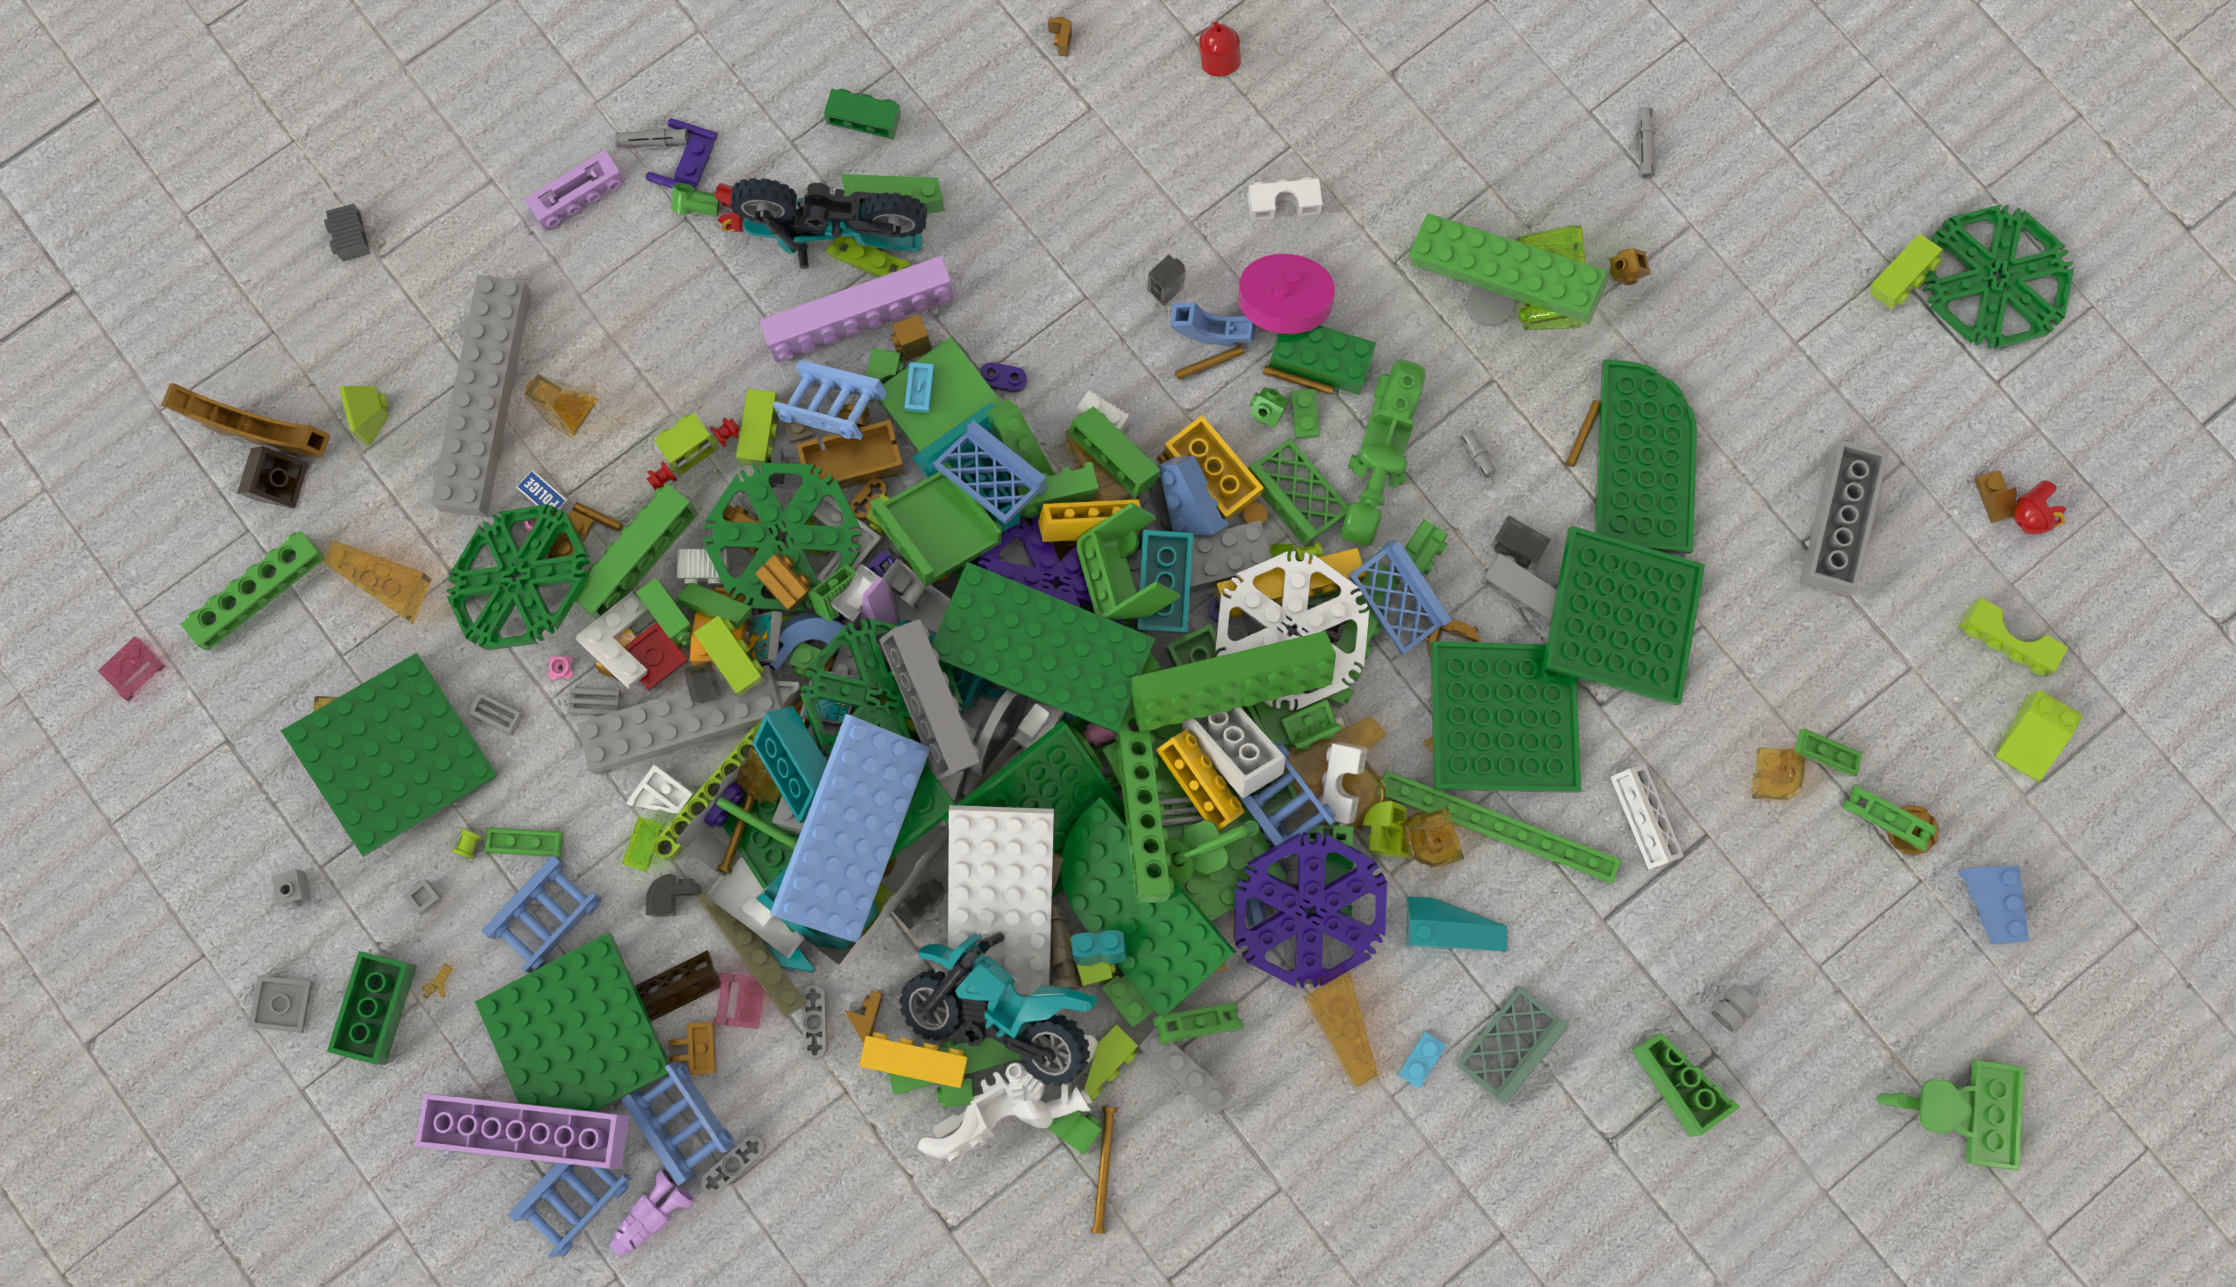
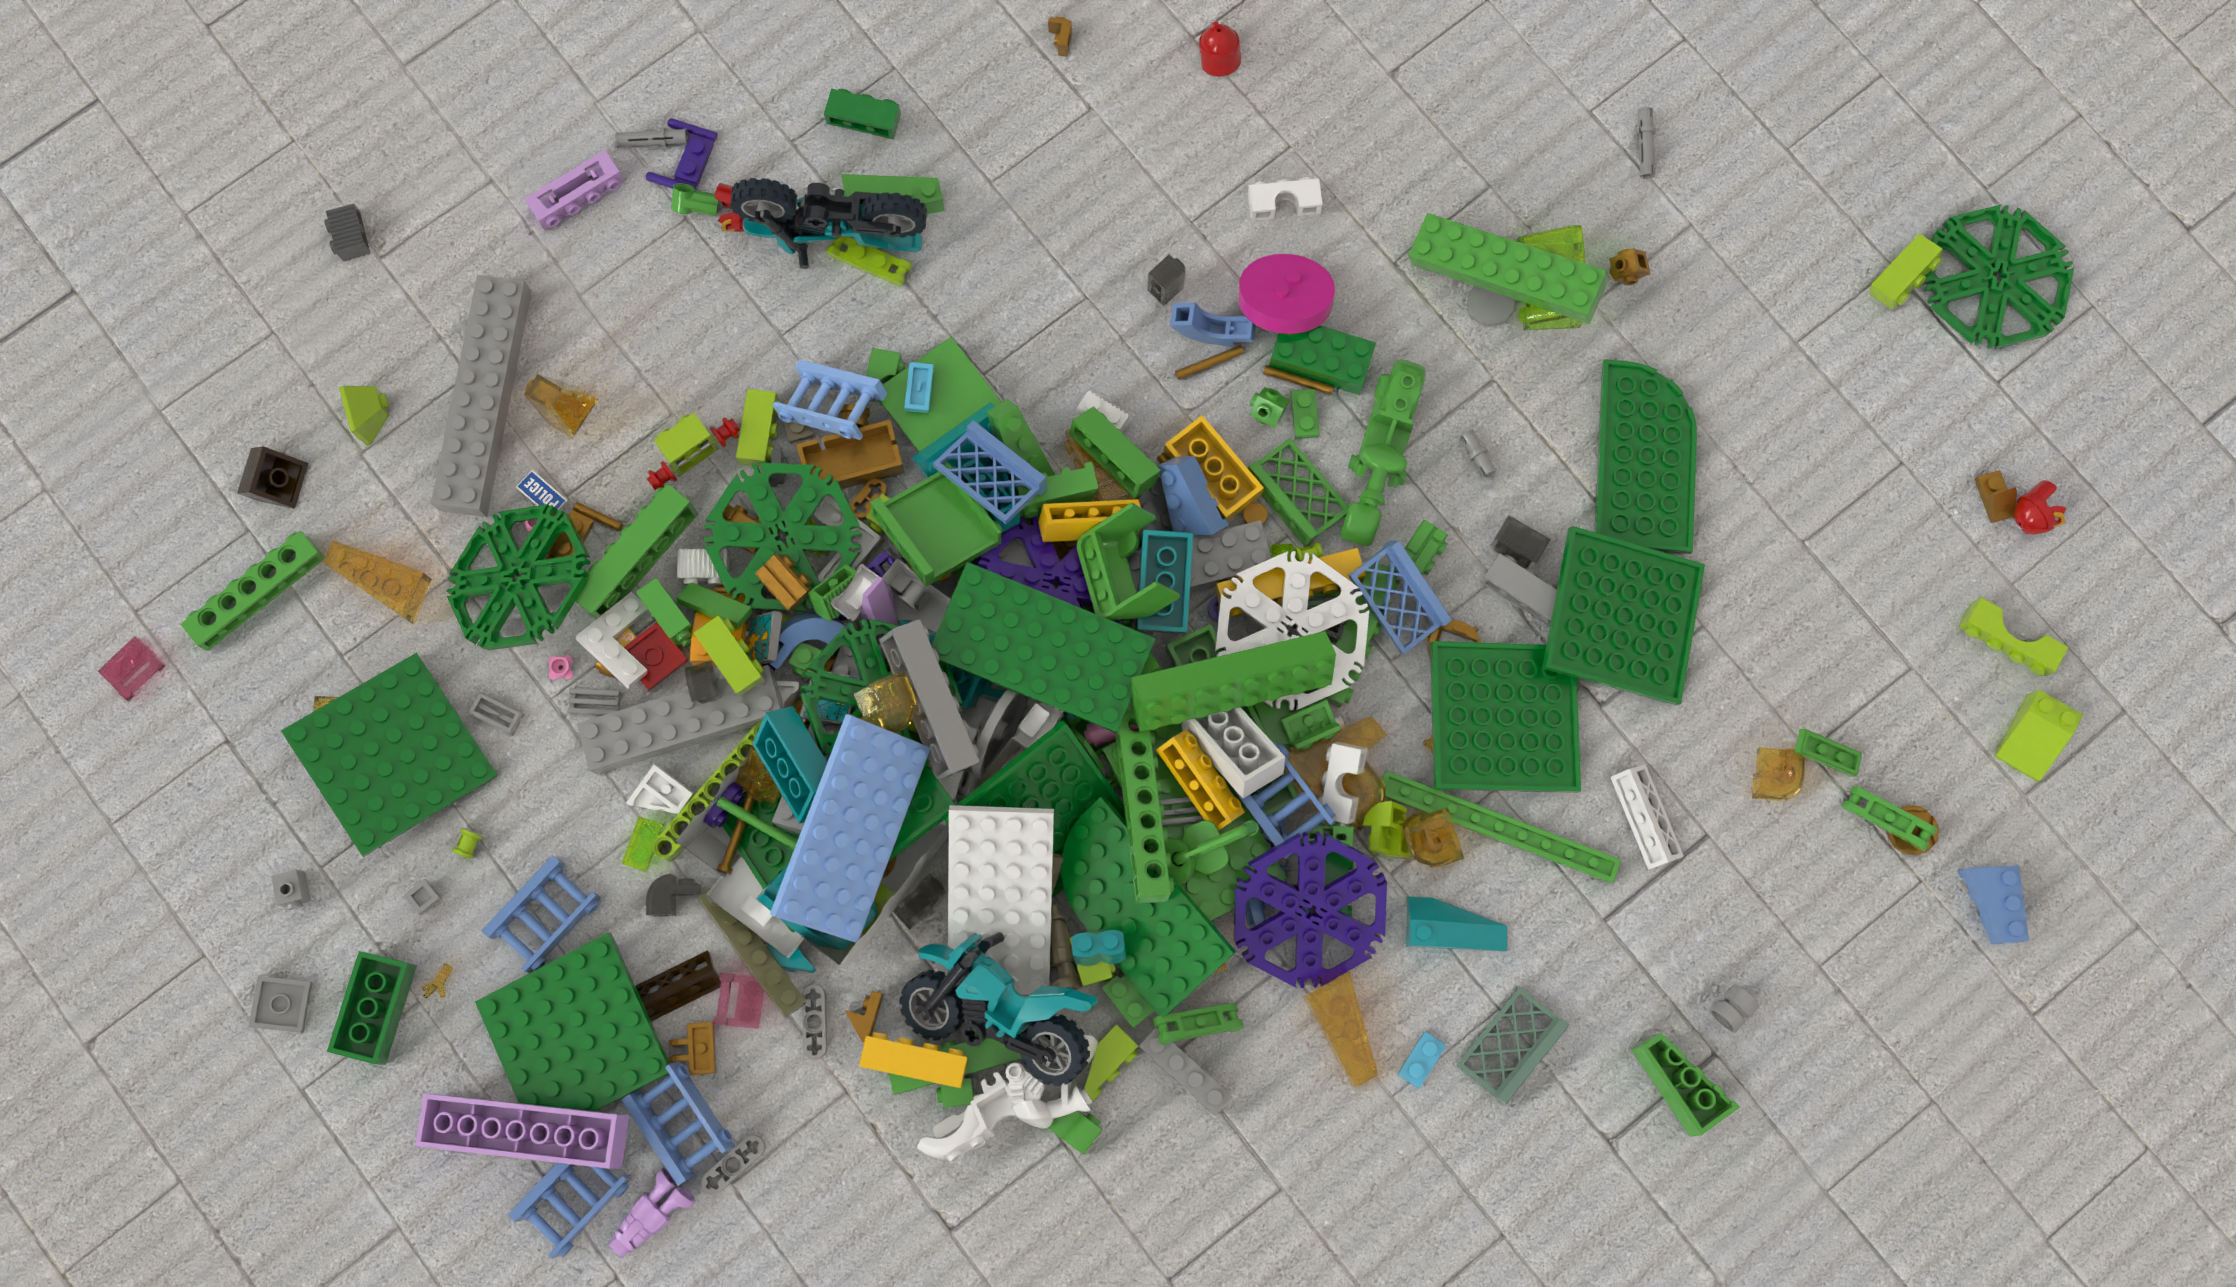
pearl gold arch [161,383,331,457] -> none
bright green tile [484,827,564,858] -> none
lavender brick [759,256,954,362] -> none
pearl gold brick [891,314,932,362] -> none
dark purple plate [980,362,1027,393] -> none
pearl gold bar [1090,1106,1118,1234] -> none
pearl gold bar [1566,400,1601,467] -> none
light grey brick [1800,440,1888,596] -> none
bright green plate [1876,1060,2025,1171] -> none
none -> clear yellow brick [854,671,917,733]

